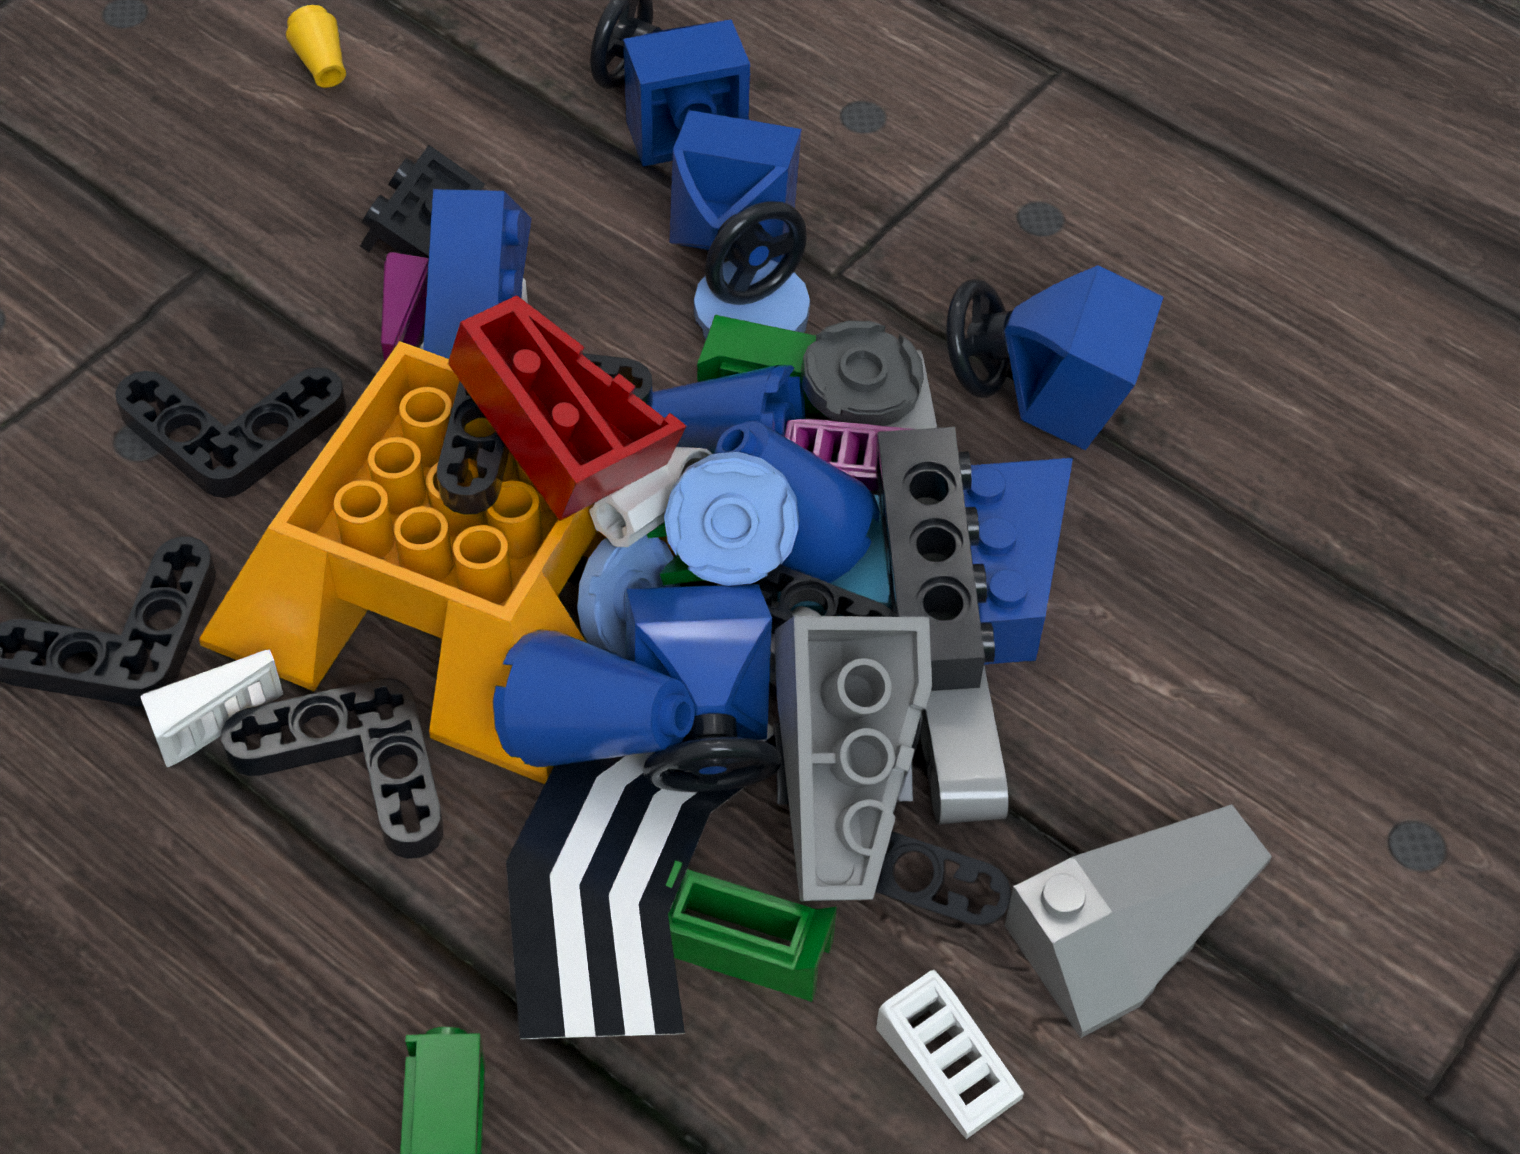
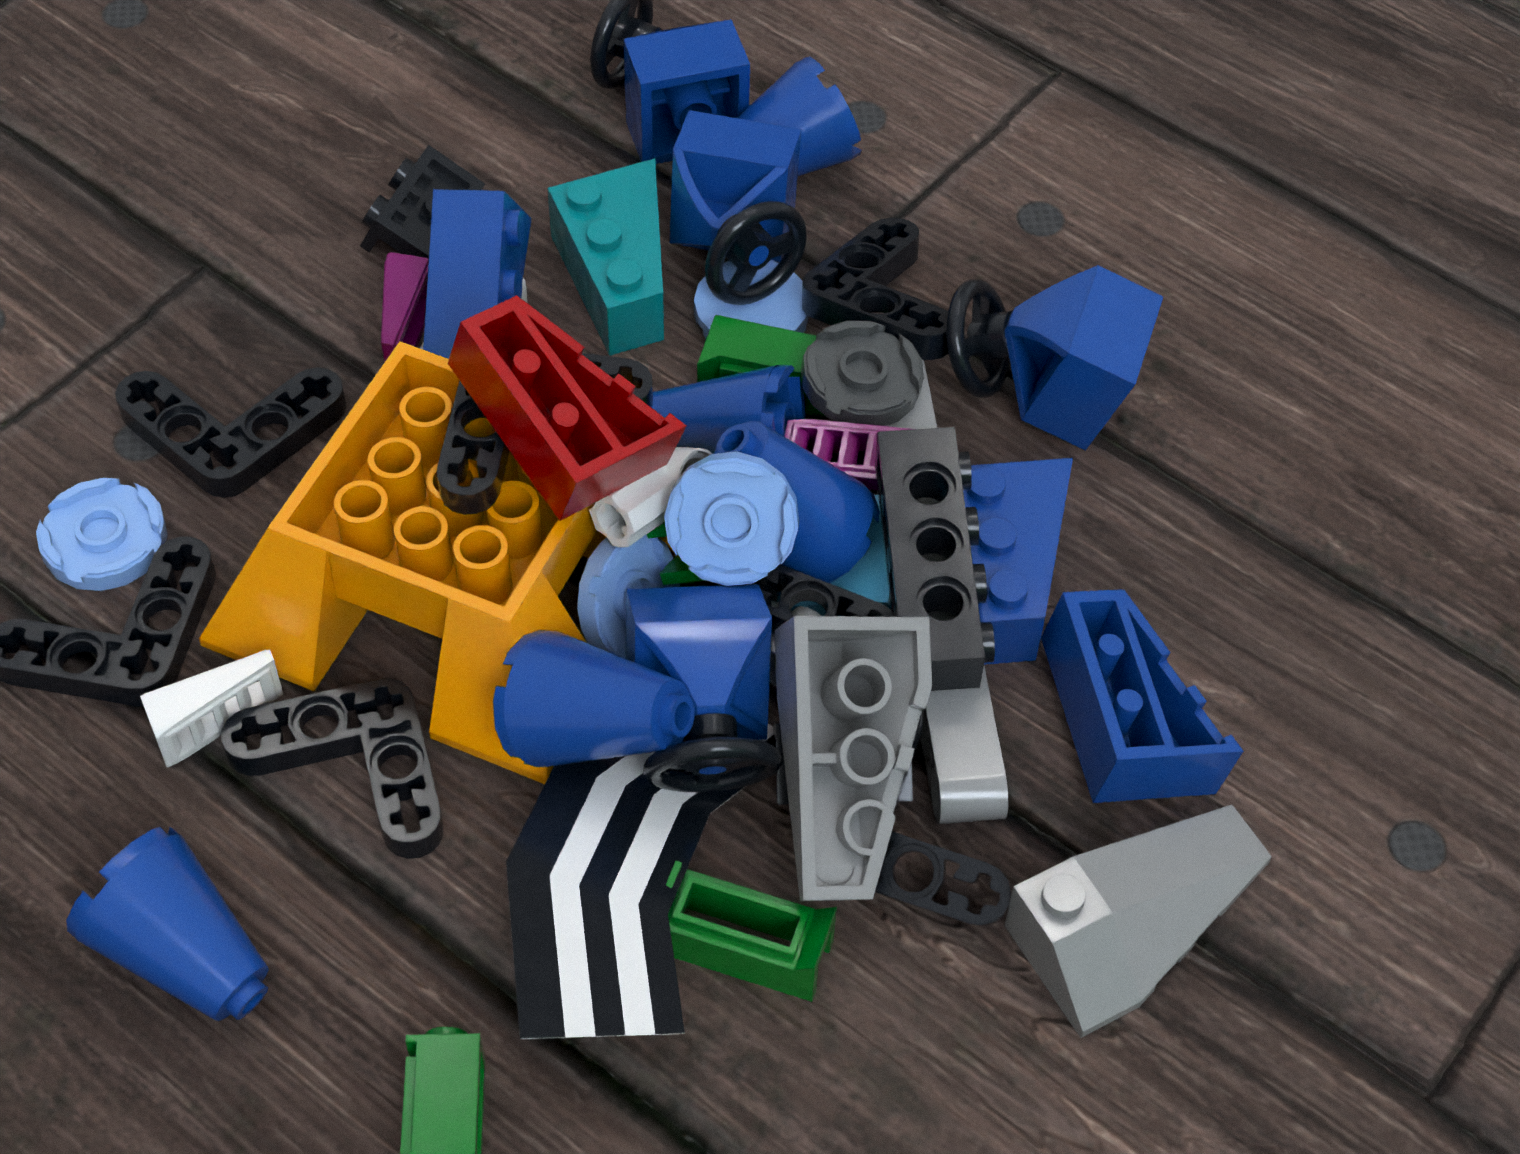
yellow cone [286,5,346,88] -> none
white slope [876,970,1024,1139] -> none
none -> light blue tile [36,477,168,591]
none -> blue cone [66,827,269,1021]
none -> teal wedge [547,158,664,356]
none -> blue cone [737,56,862,176]
none -> black beam [802,218,949,360]
none -> blue wedge [1041,589,1244,803]

